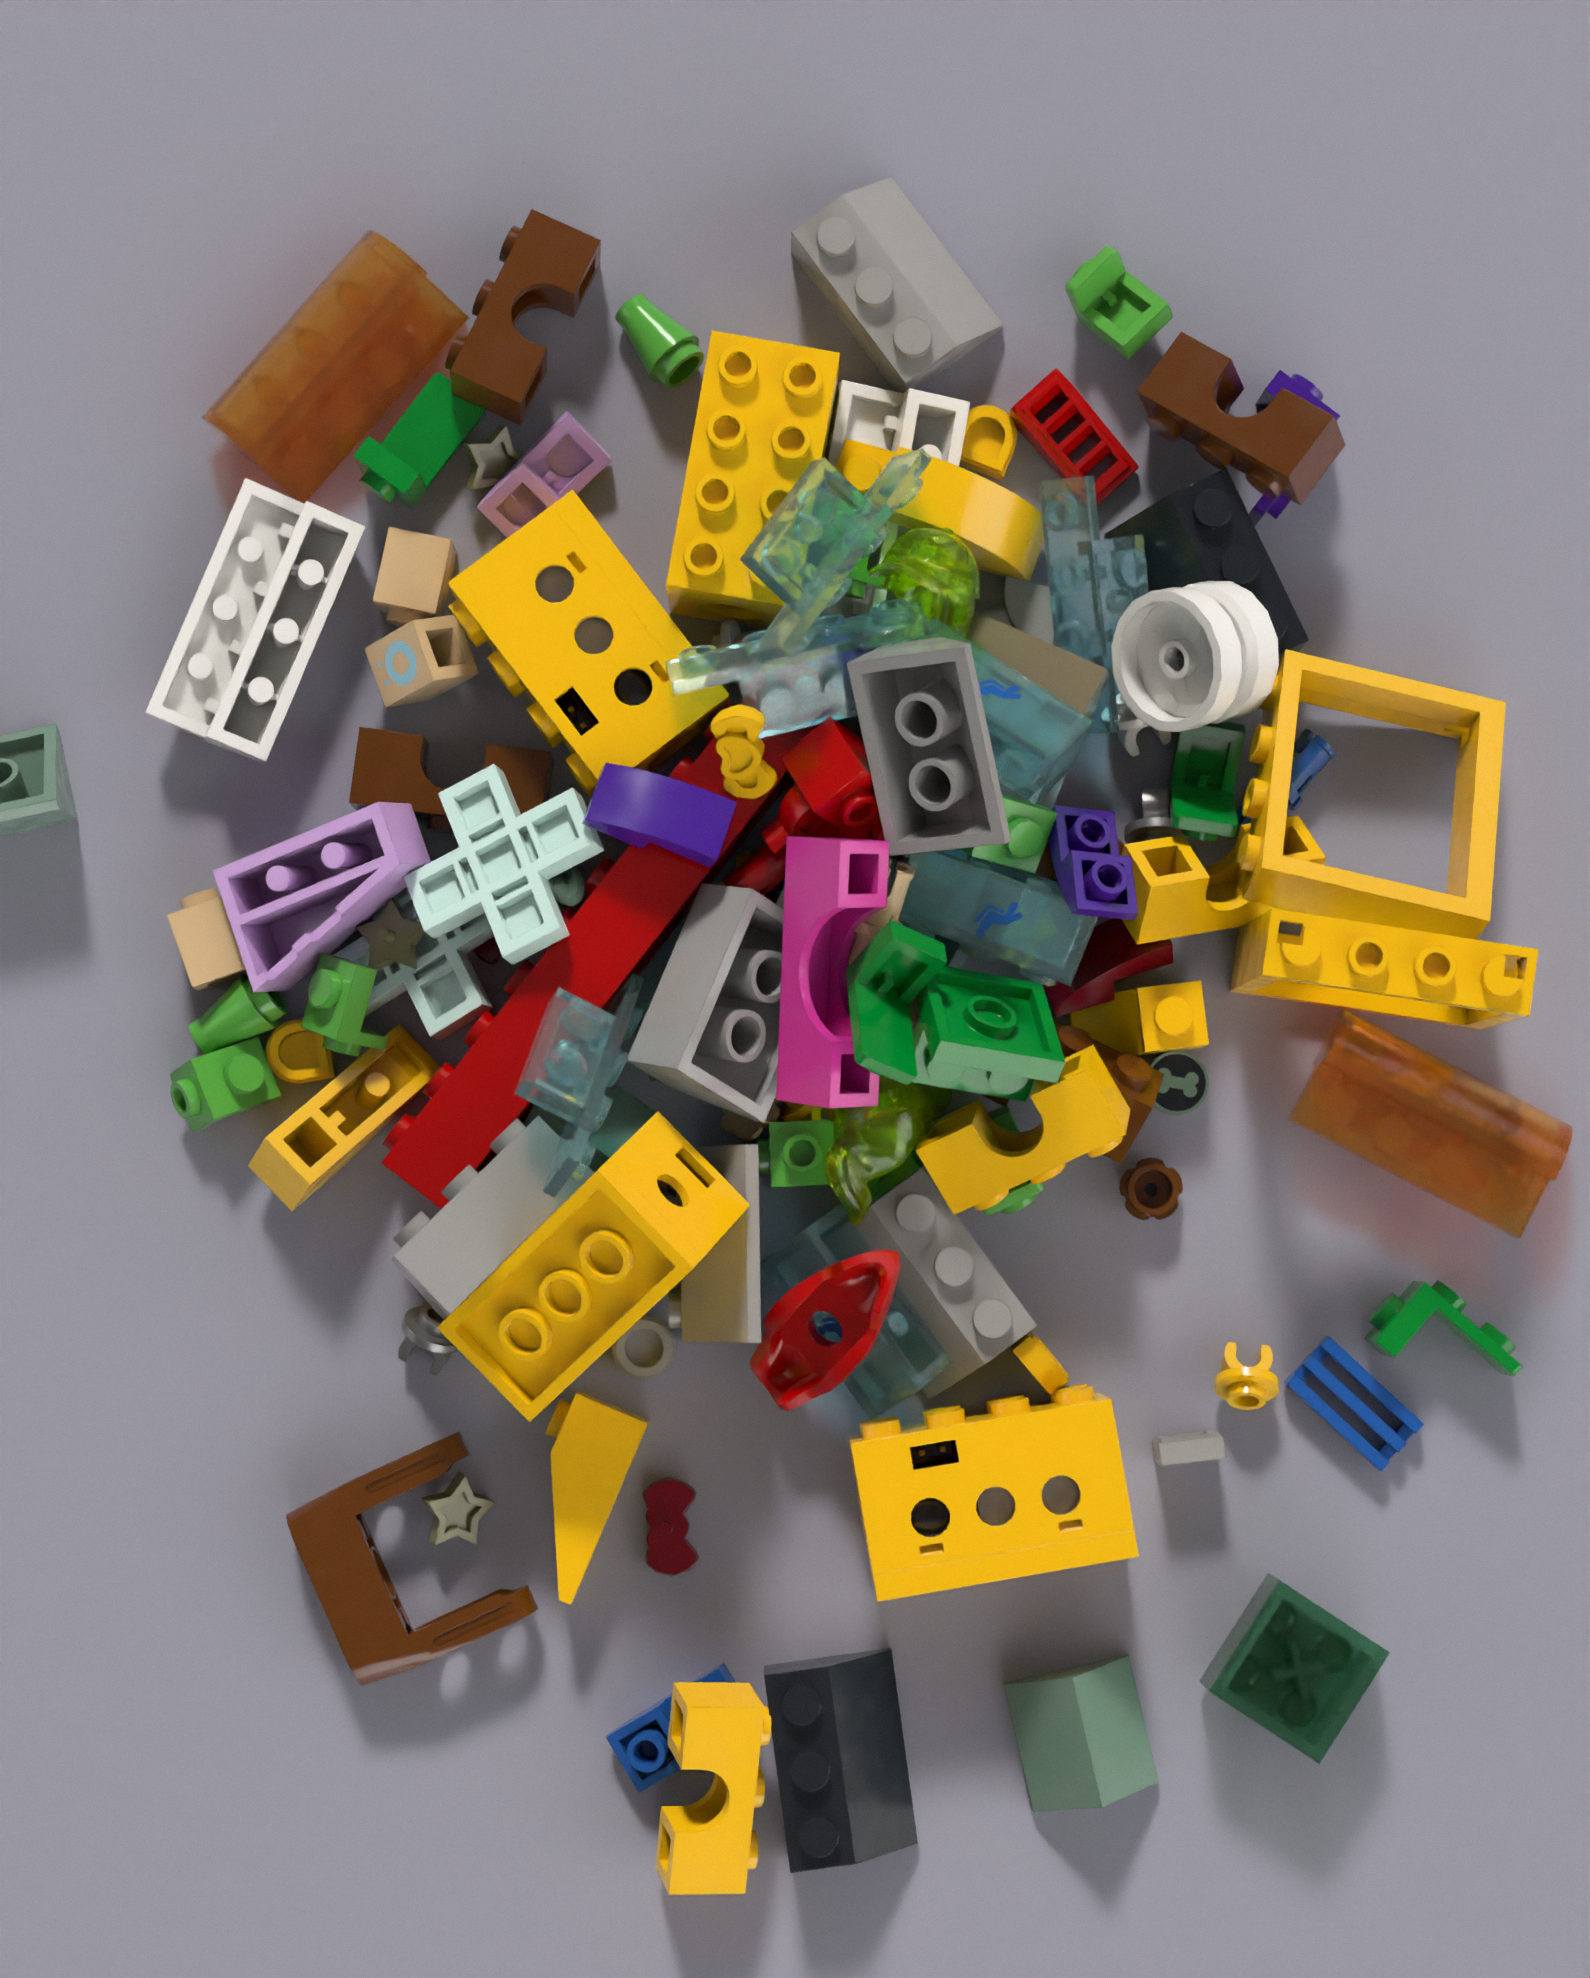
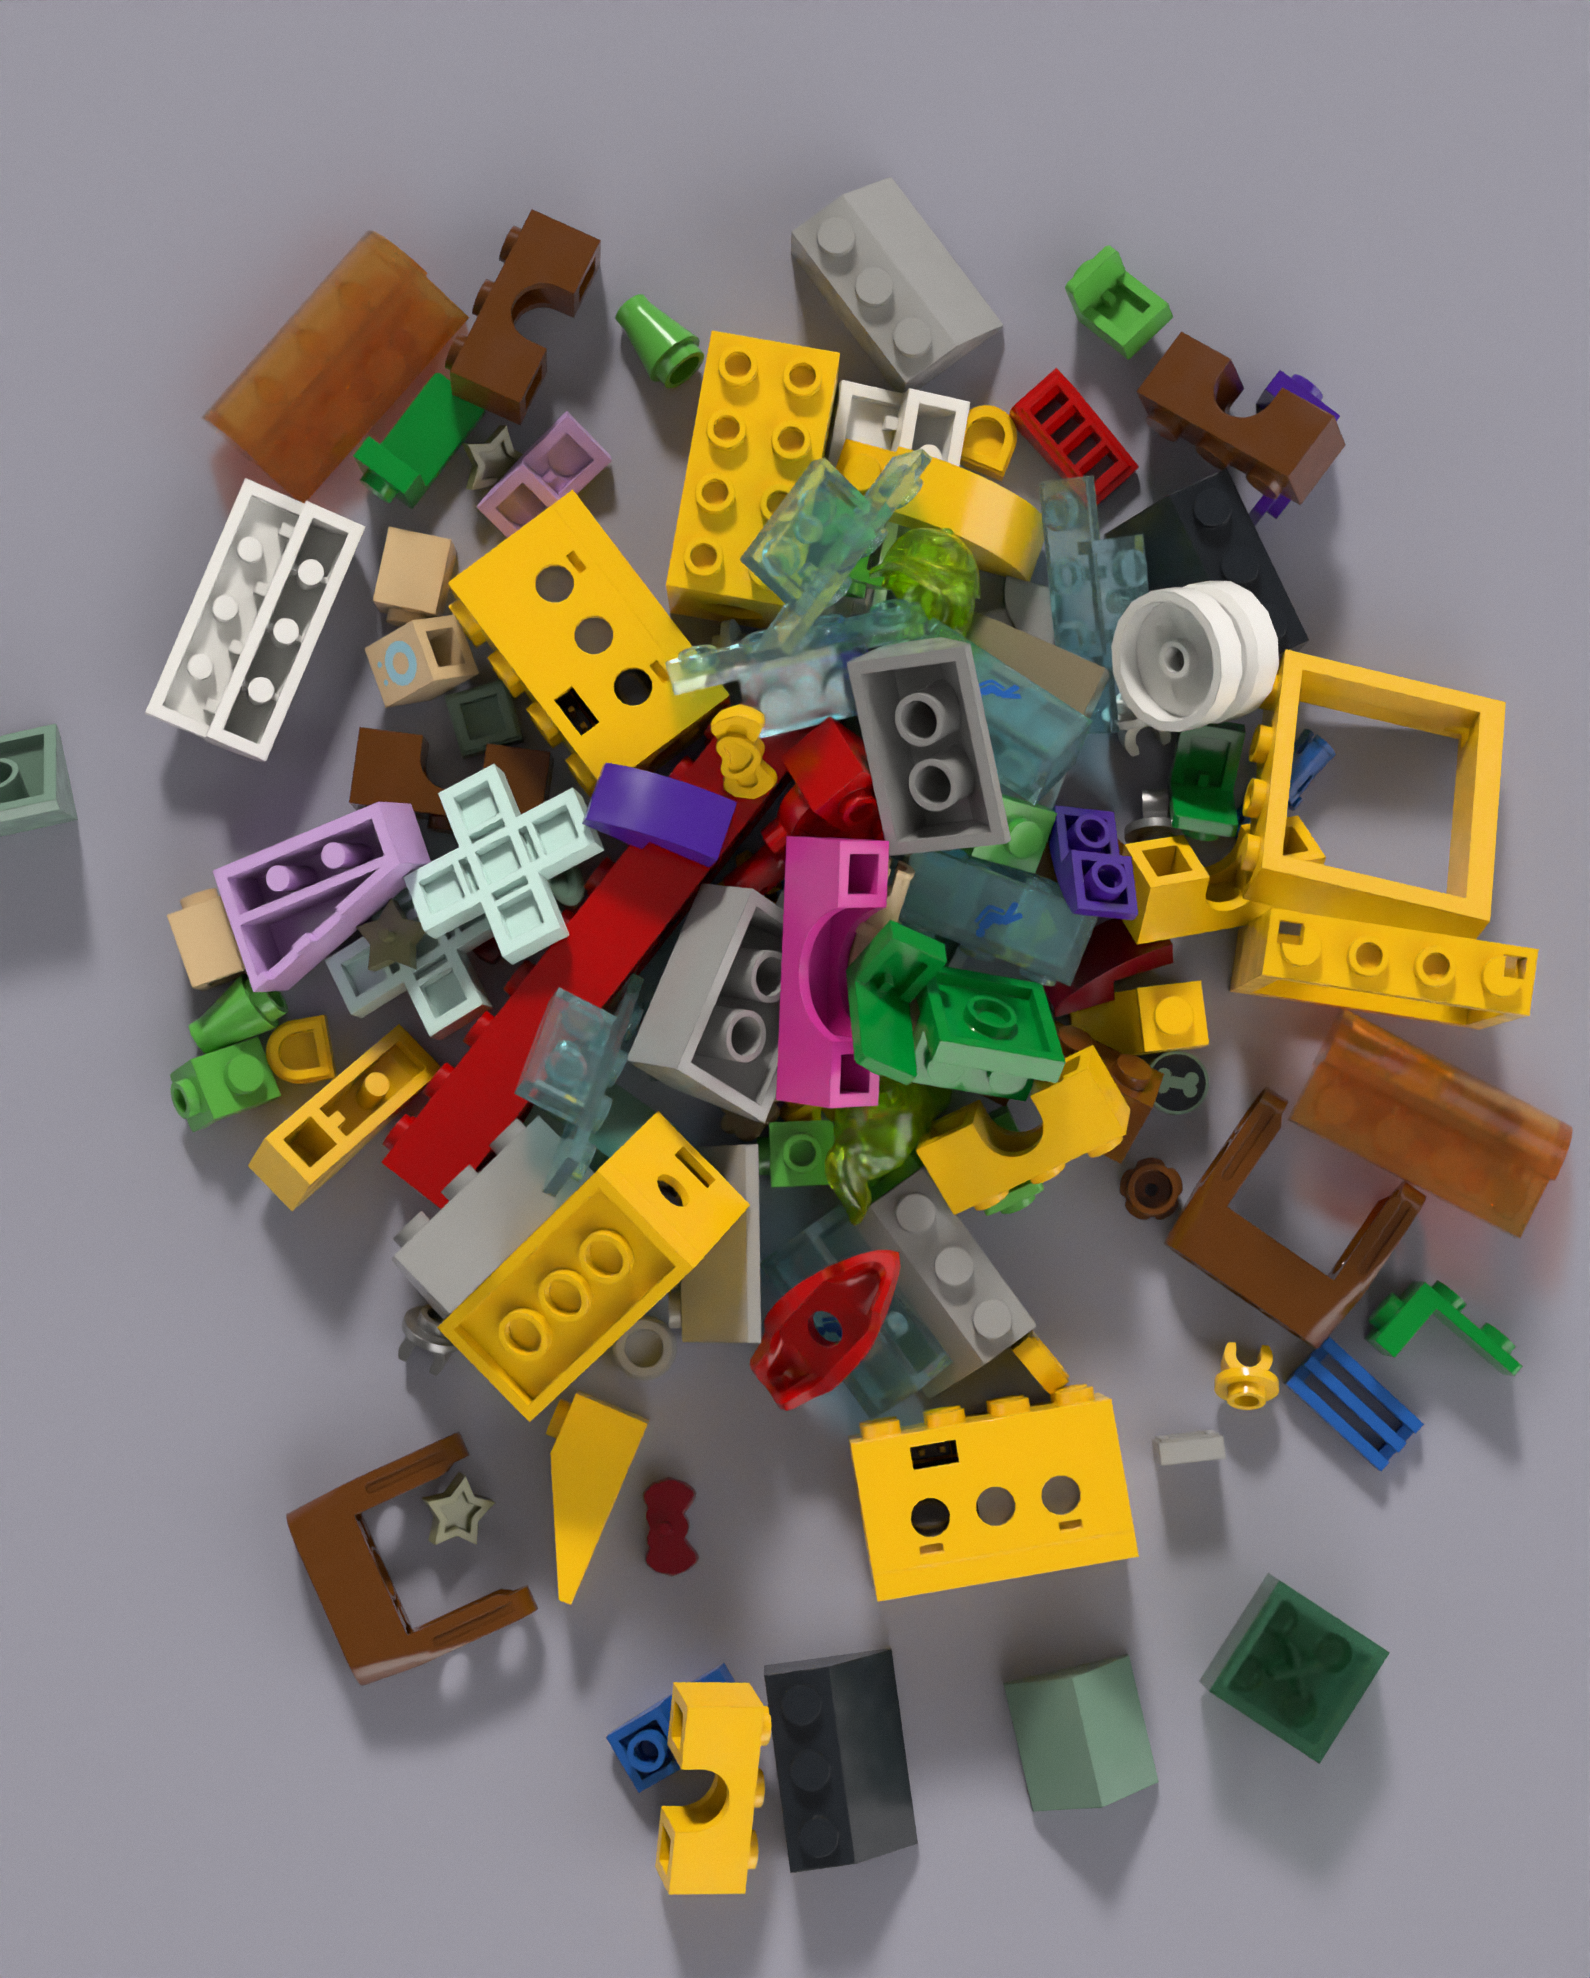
bright green bracket [301,953,389,1057] -> none
none -> sand green tile [444,680,524,759]
none -> reddish brown connector [1164,1086,1426,1349]

